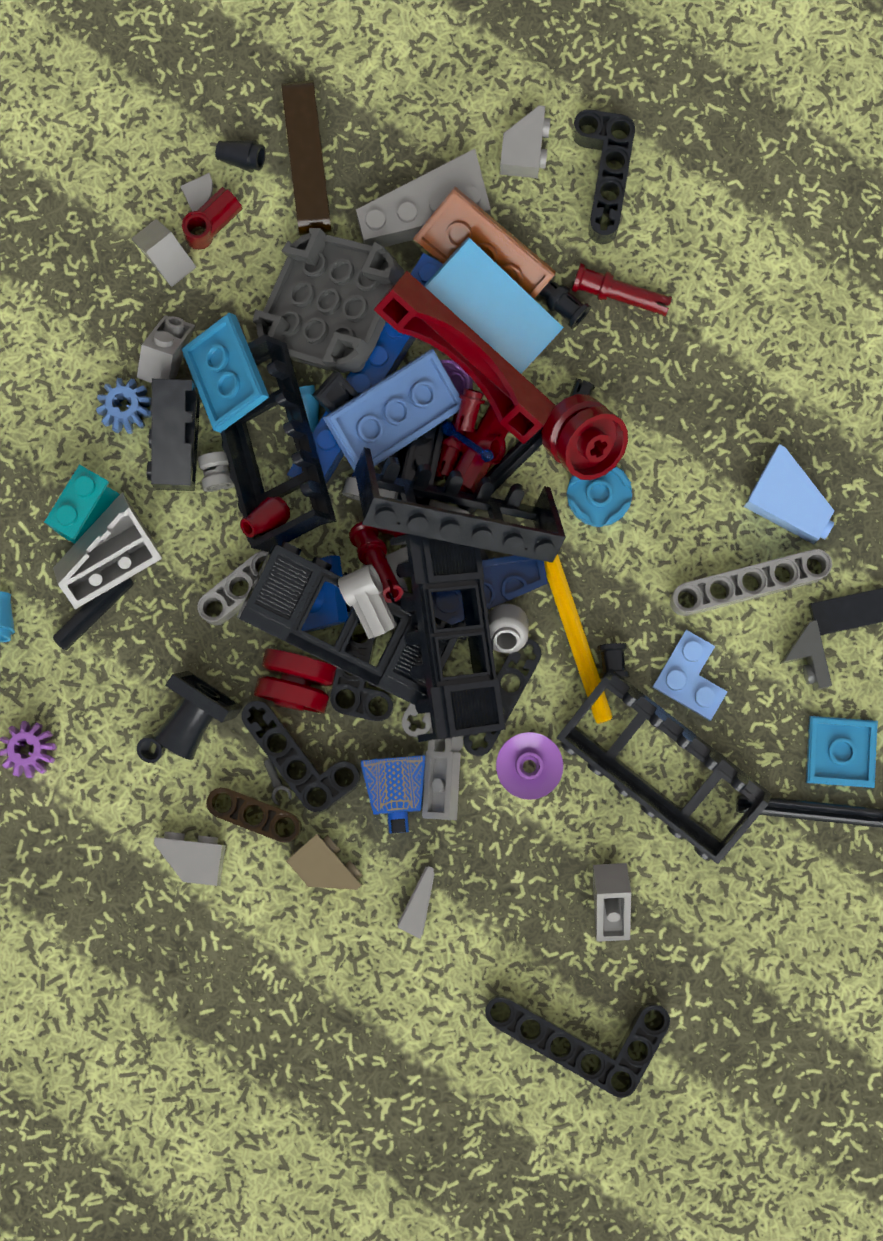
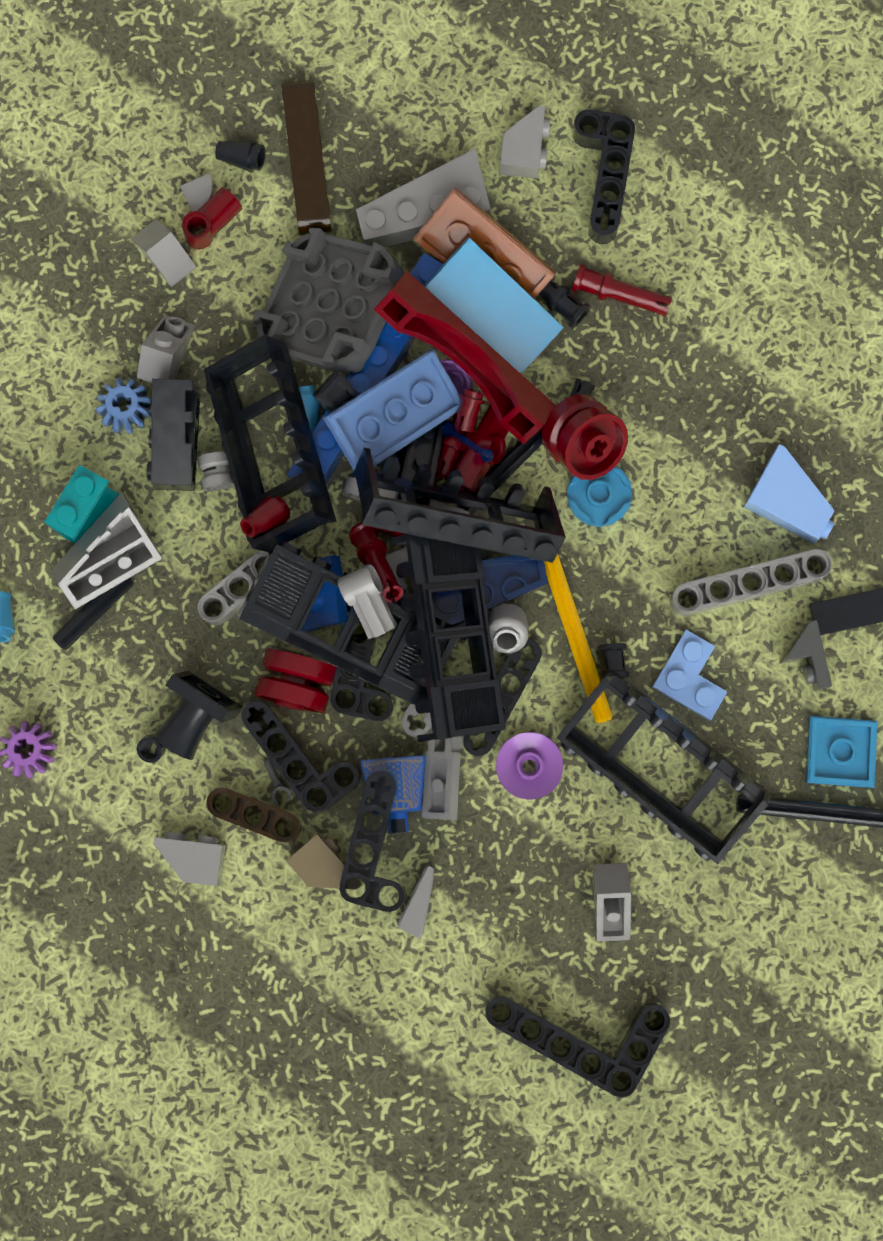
dark azure tile [181,313,269,433] -> none
none -> black beam [339,771,405,912]

